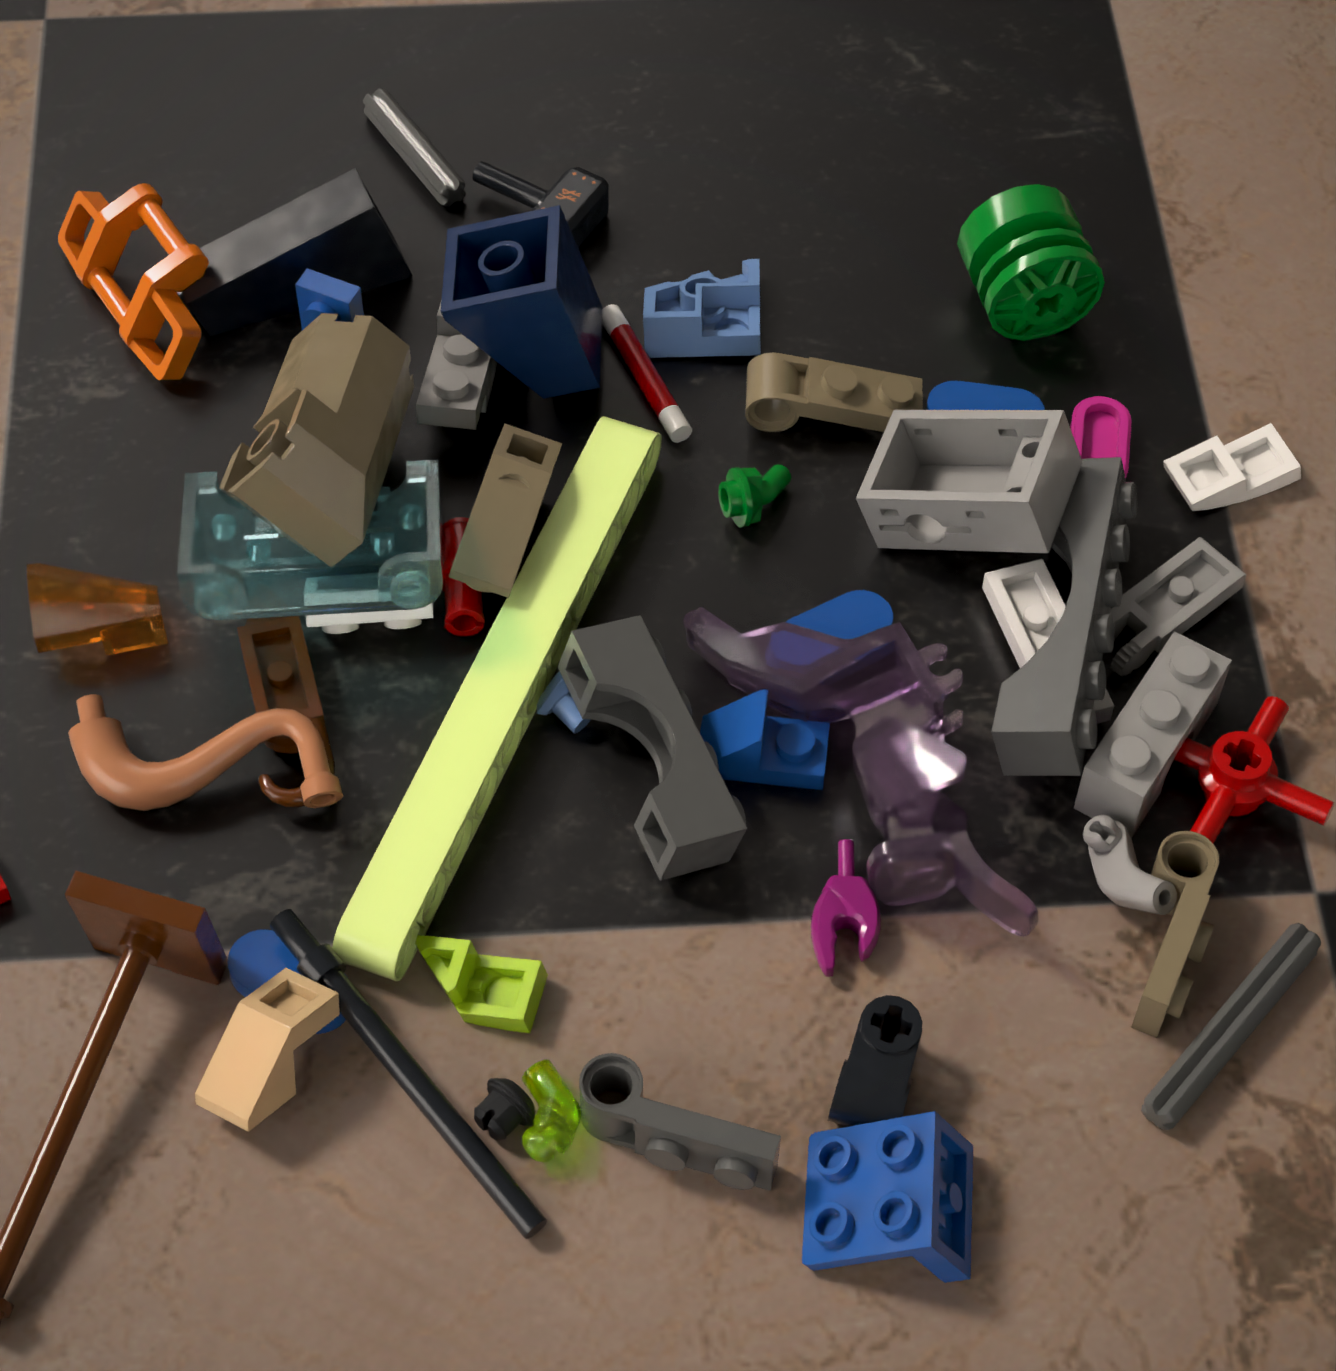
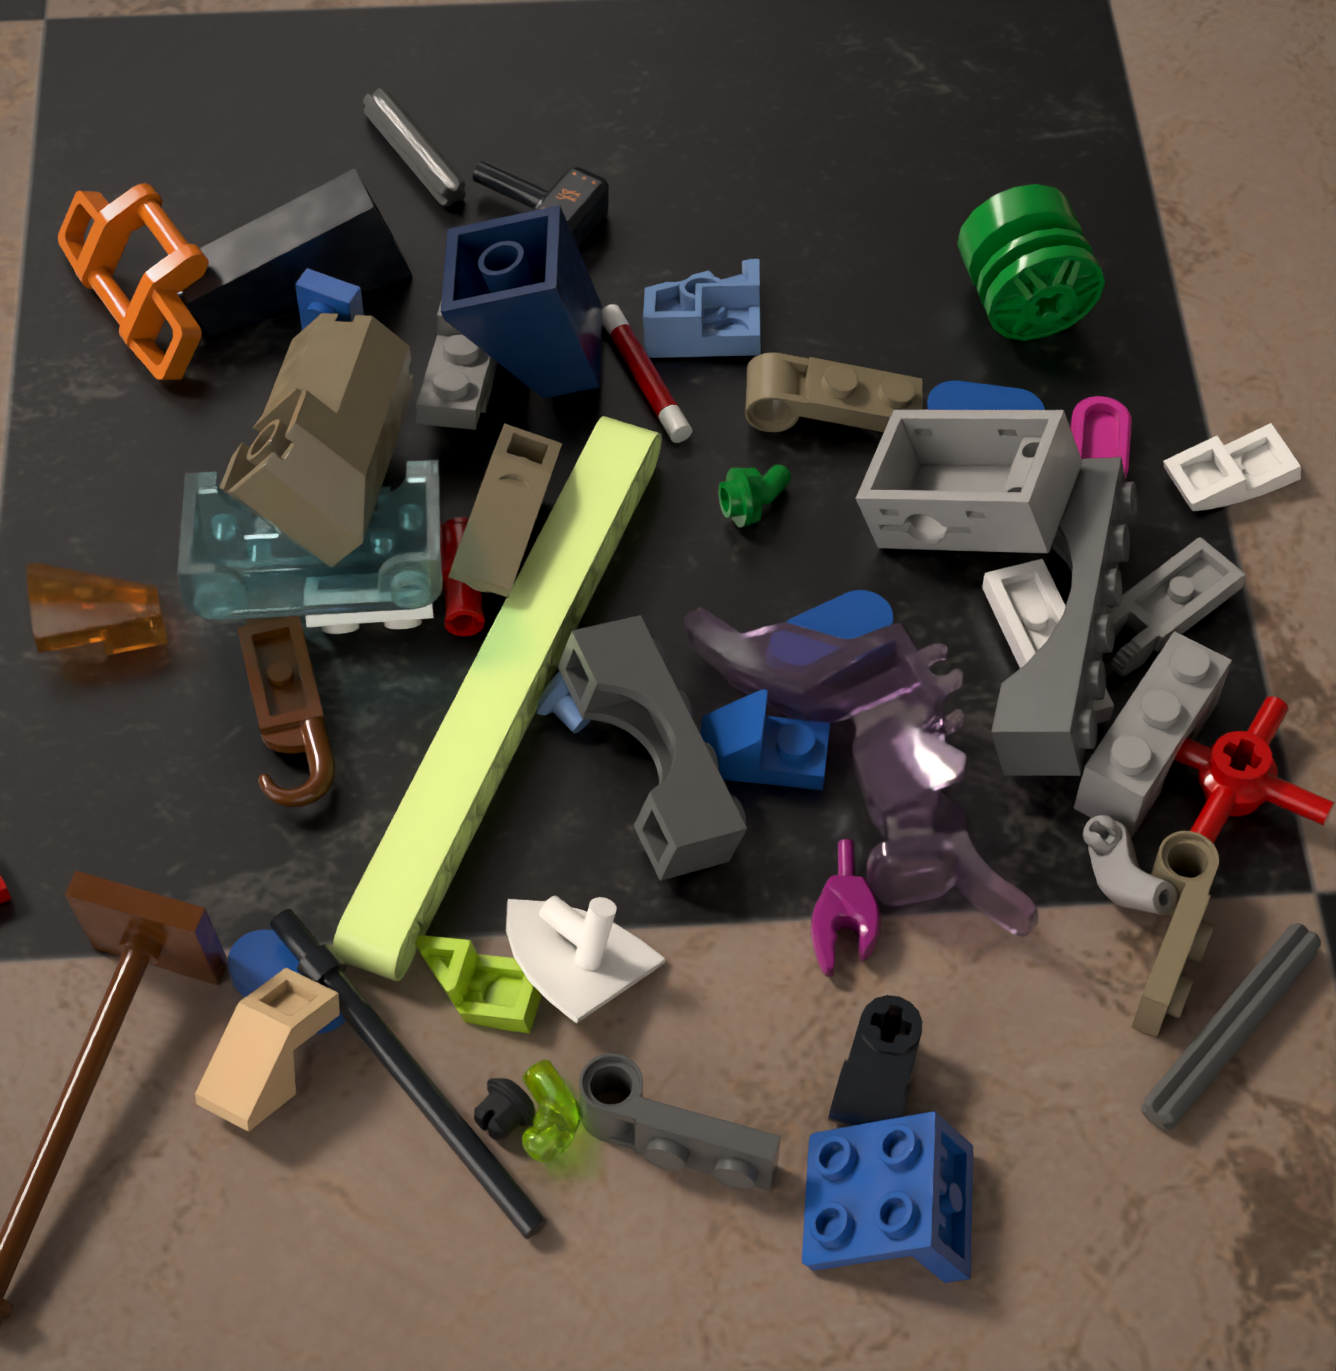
nougat animal [68,694,343,811] -> none
none -> white shield [506,895,666,1024]

